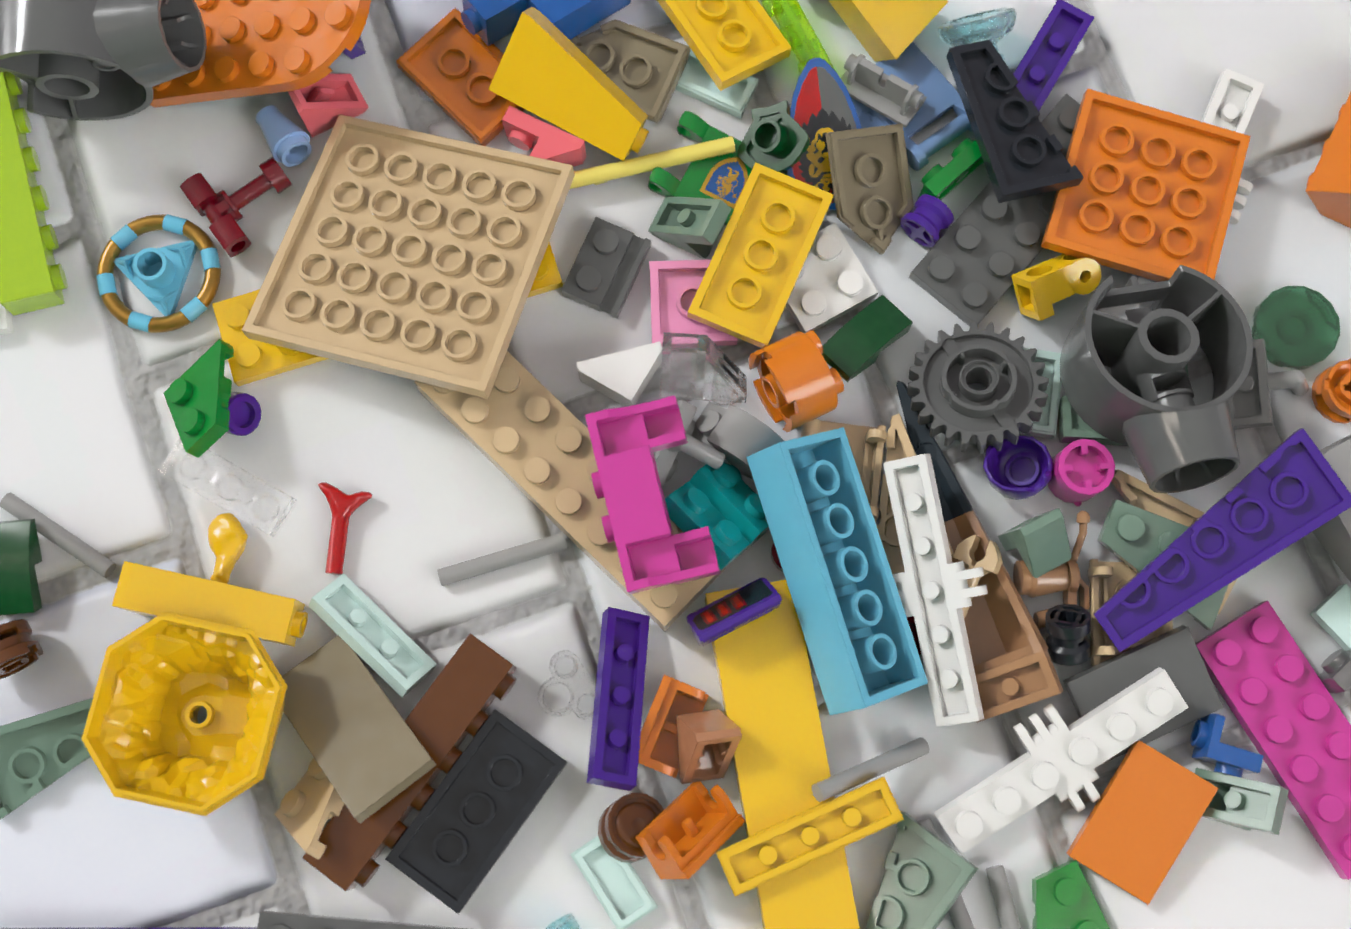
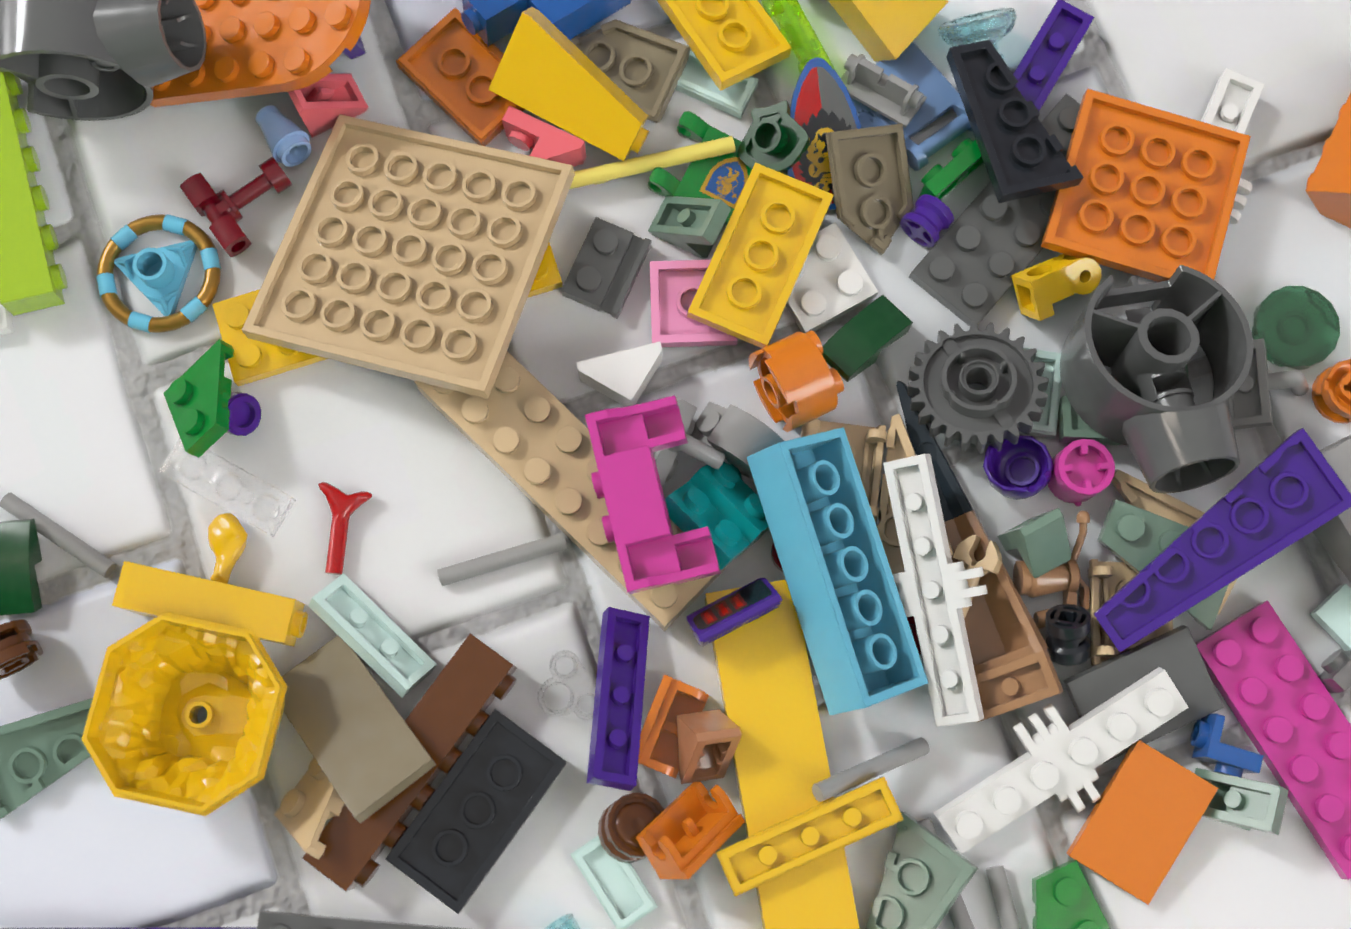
clear slope [660,332,747,406] -> none

